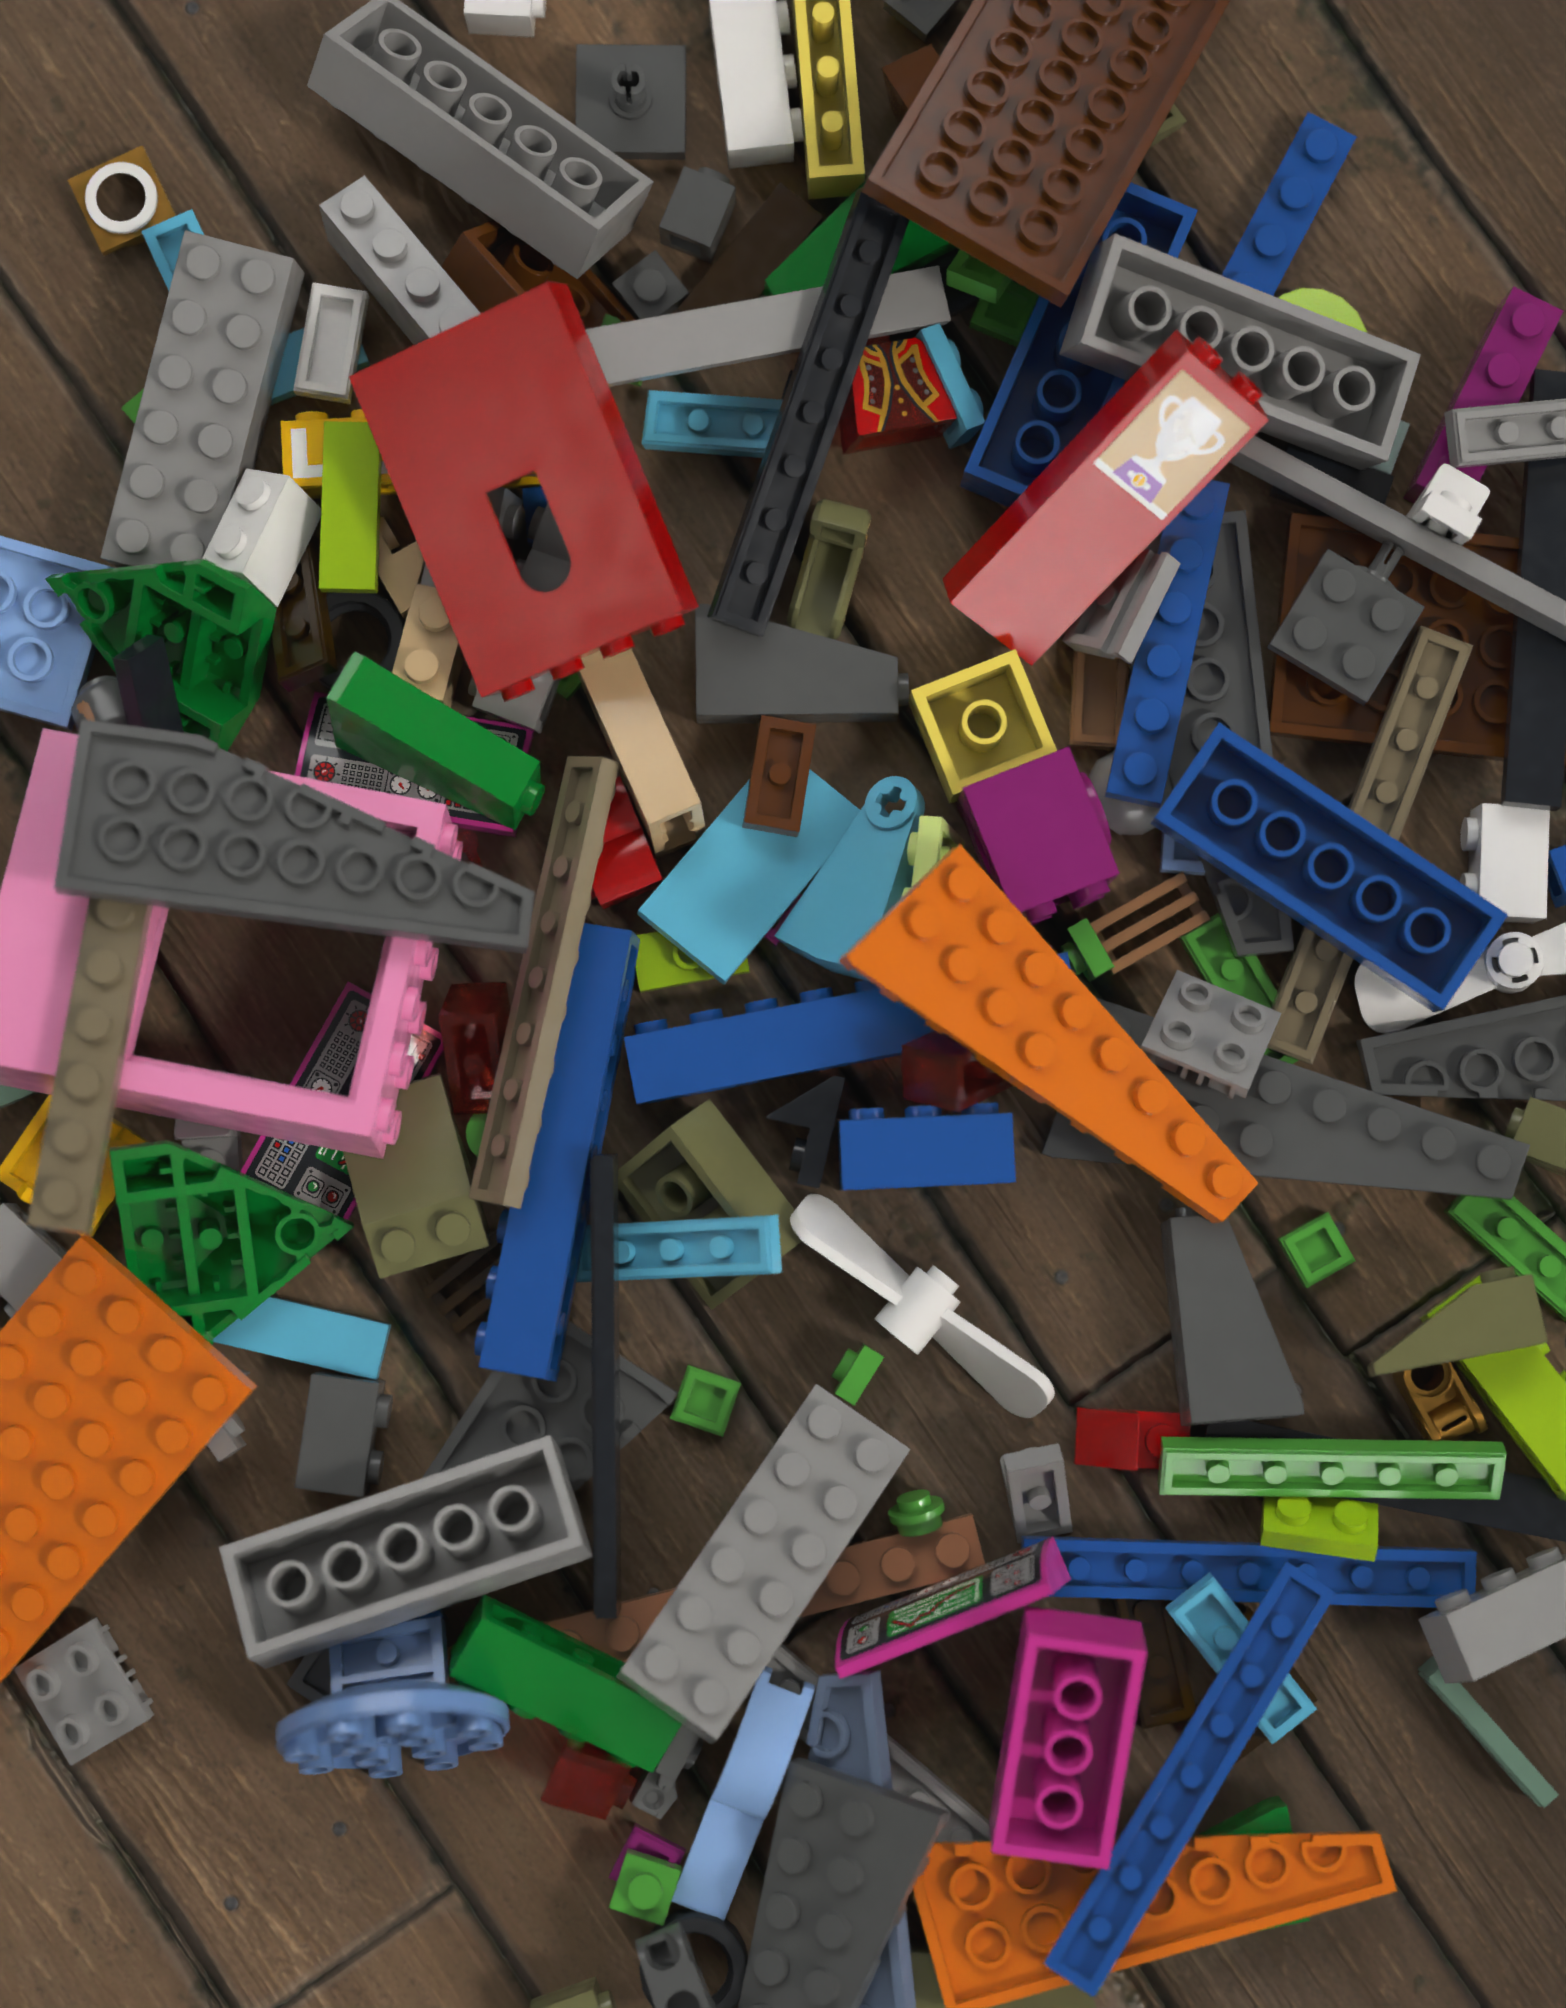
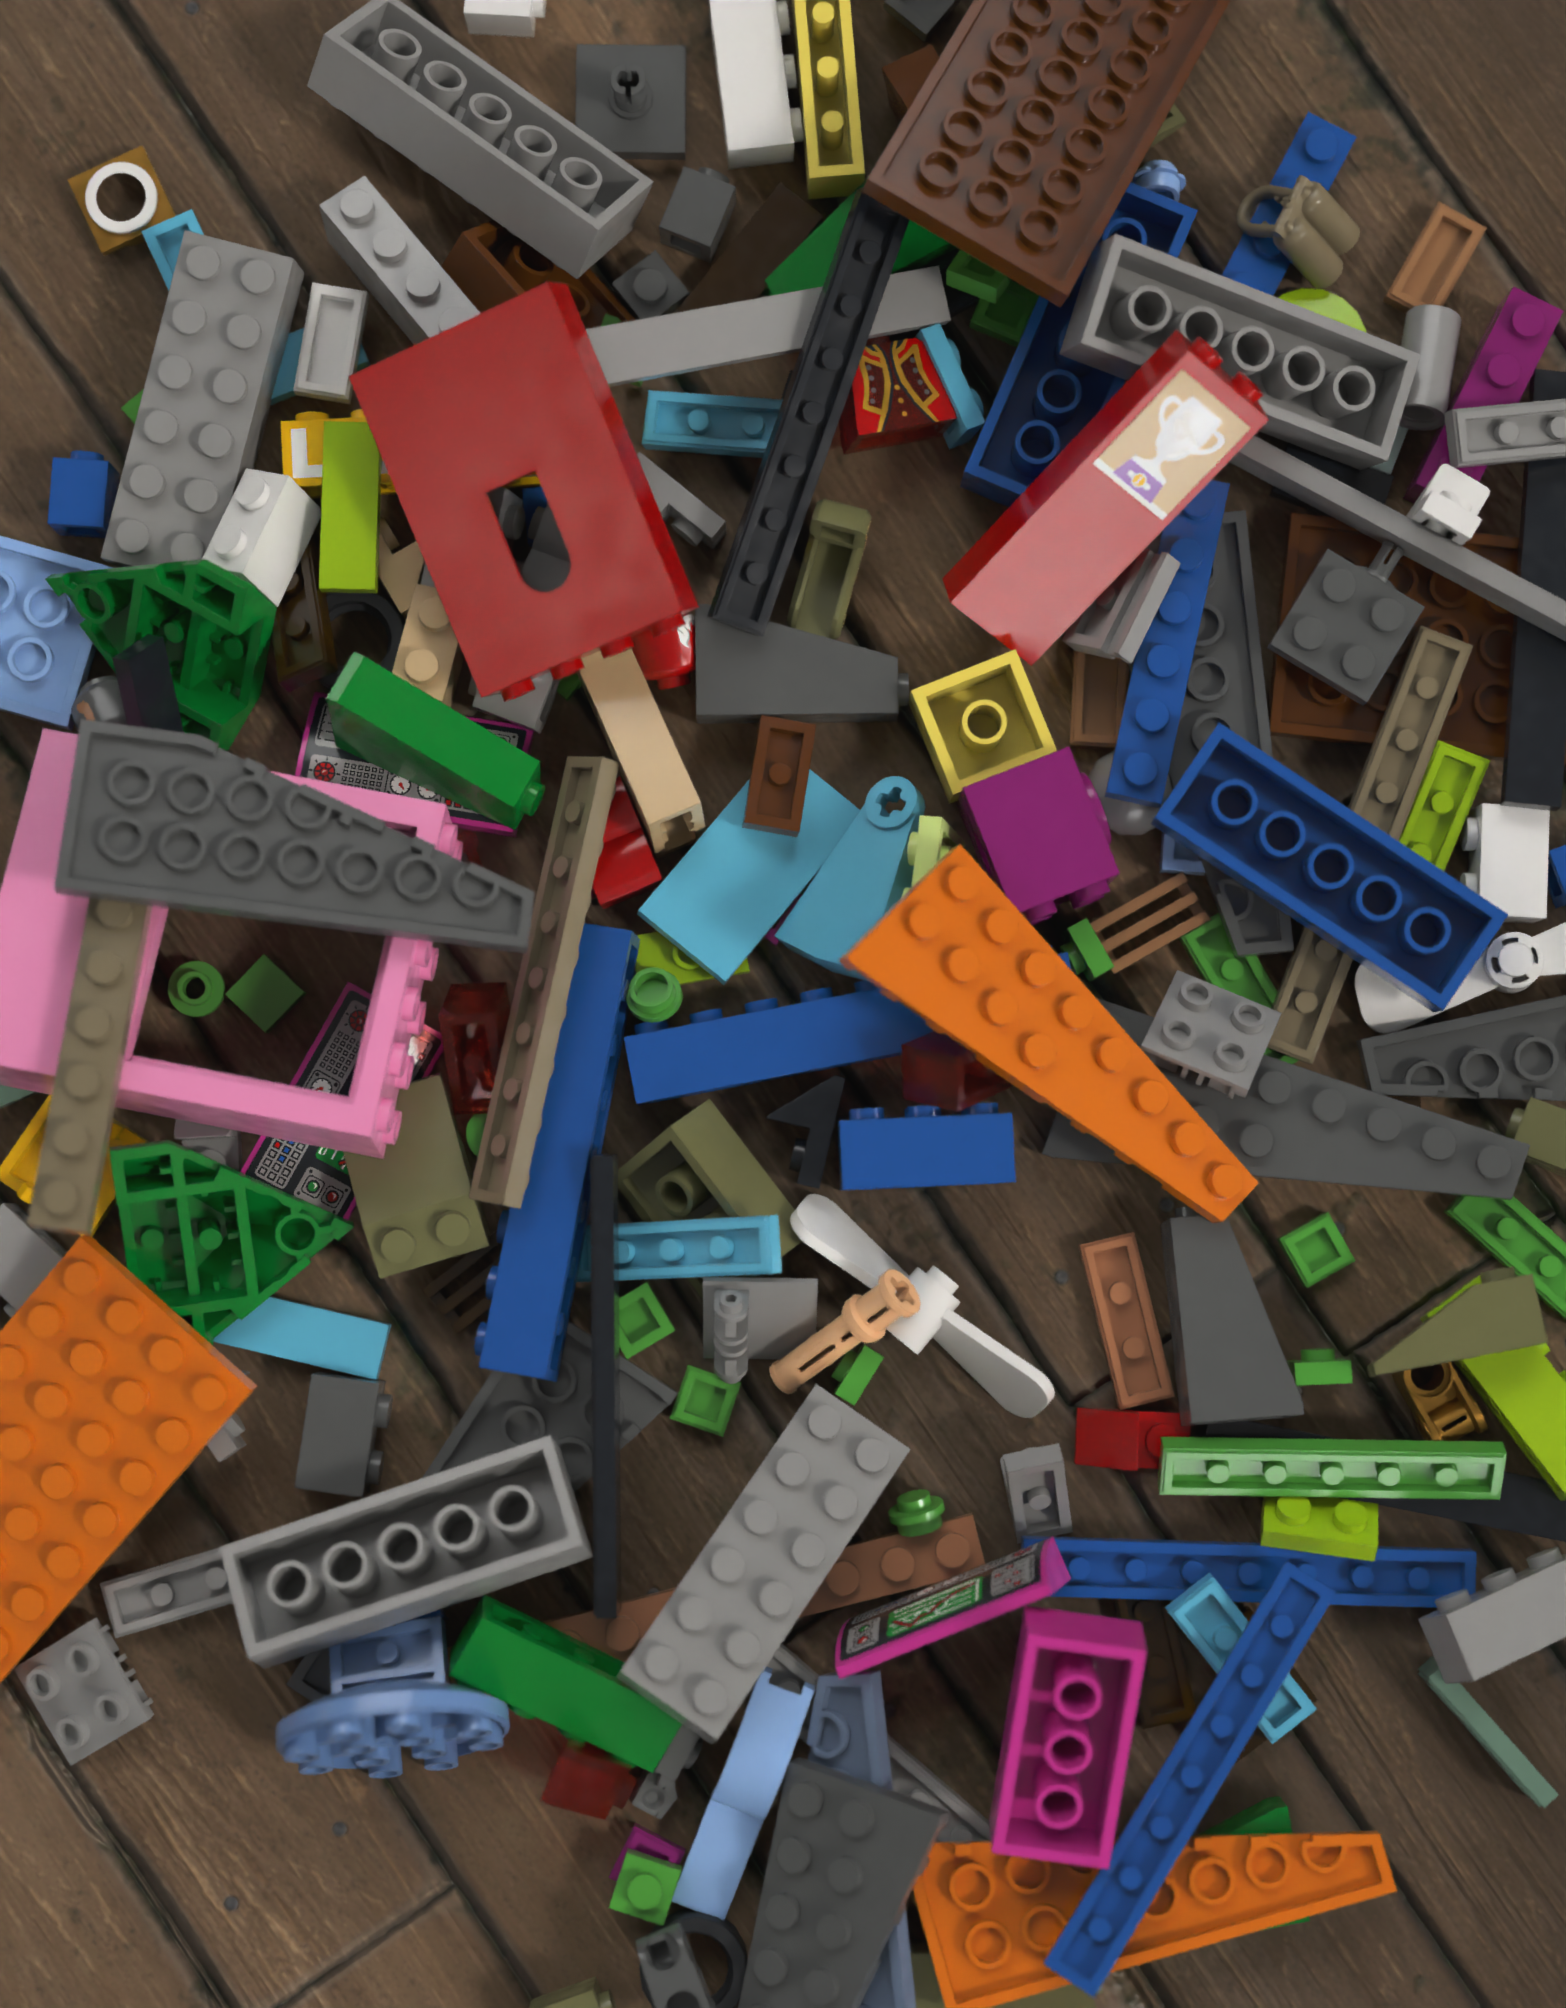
none -> blue brick [47,451,120,538]
none -> light grey tile [100,1544,233,1639]
none -> bright green plate [168,961,225,1017]
none -> bright green tile [225,954,307,1034]
none -> bright green plate [619,1281,676,1359]
none -> bright green plate [626,967,683,1023]
none -> red head [631,613,696,690]
none -> light grey slope [637,451,727,550]
none -> light grey hinge [703,1277,818,1384]
none -> light nougat pin [769,1269,921,1394]
none -> nougat tile [1078,1232,1175,1410]
none -> light blue plate [1132,160,1186,202]
none -> dark tan piece [1237,175,1360,289]
none -> bright green plate [1286,1348,1353,1386]
none -> medium nougat tile [1382,202,1487,314]
none -> light grey pin [1399,304,1462,431]
none -> lime tile [1399,740,1491,871]

